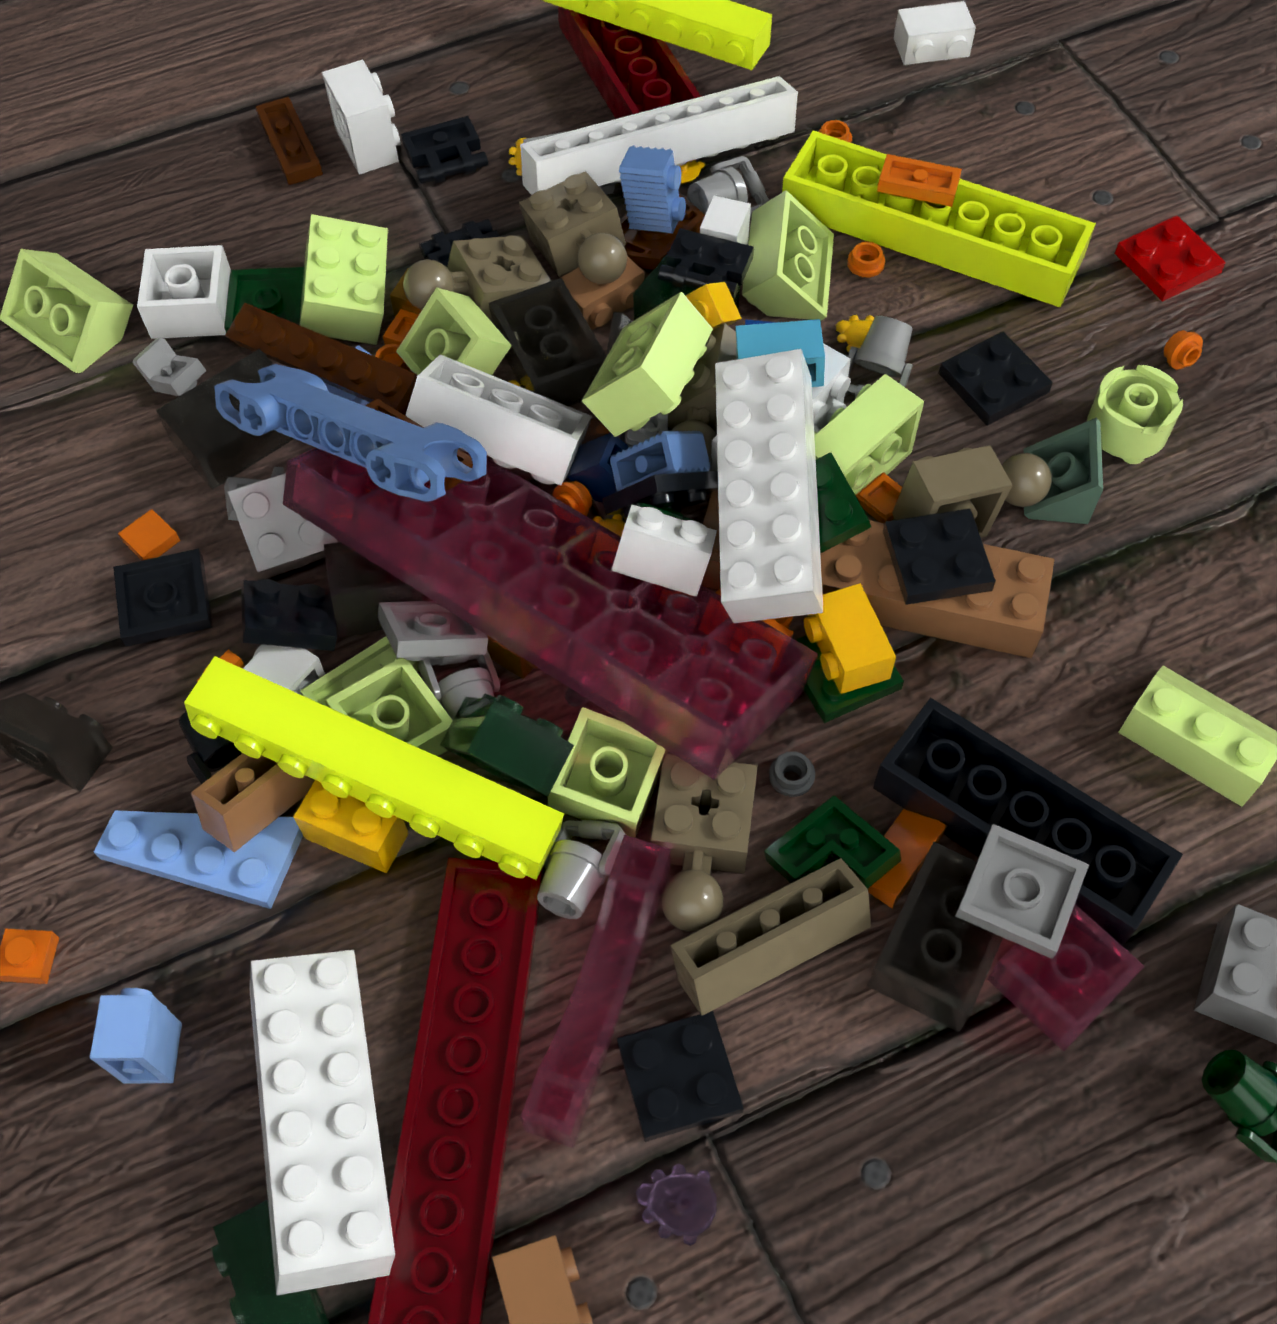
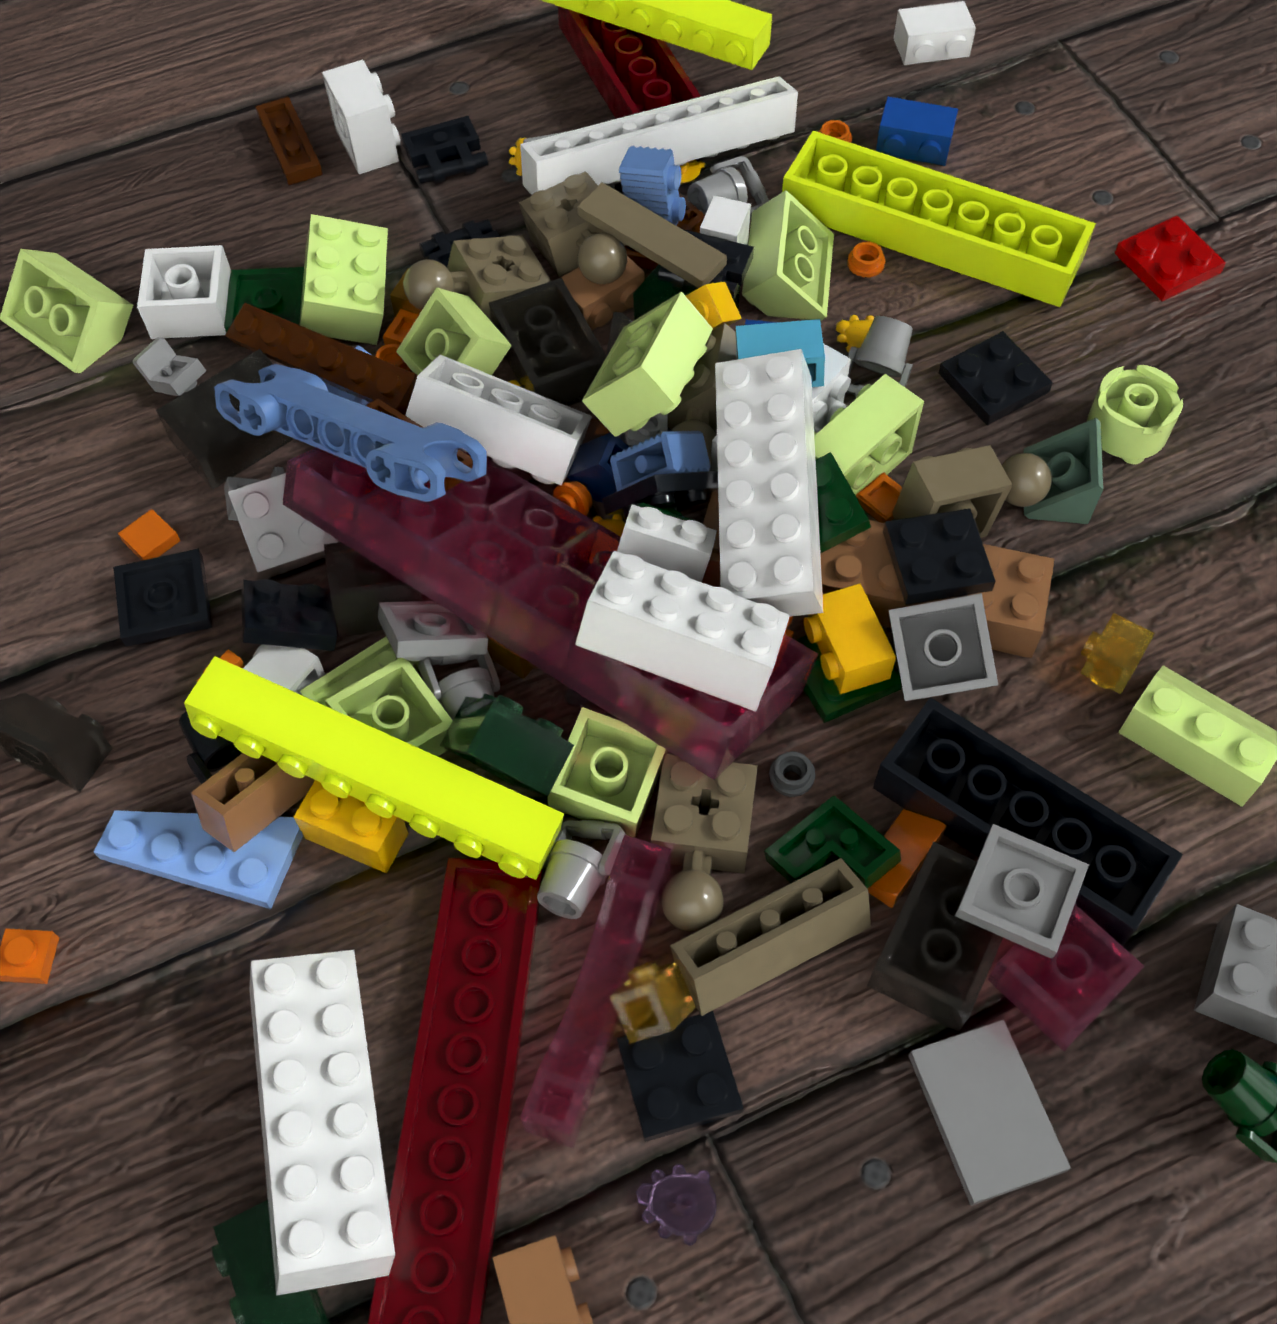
light blue brick [90,988,182,1084] -> none
orange plate [877,154,962,207] -> none
orange plate [1163,330,1203,370] -> none
none -> white brick [575,551,790,712]
none -> dark tan tile [577,182,727,288]
none -> clear yellow brick [610,961,696,1044]
none -> blue brick [876,97,958,166]
none -> light grey brick [888,593,998,701]
none -> light grey tile [908,1019,1071,1206]
none -> clear yellow brick [1080,613,1155,694]

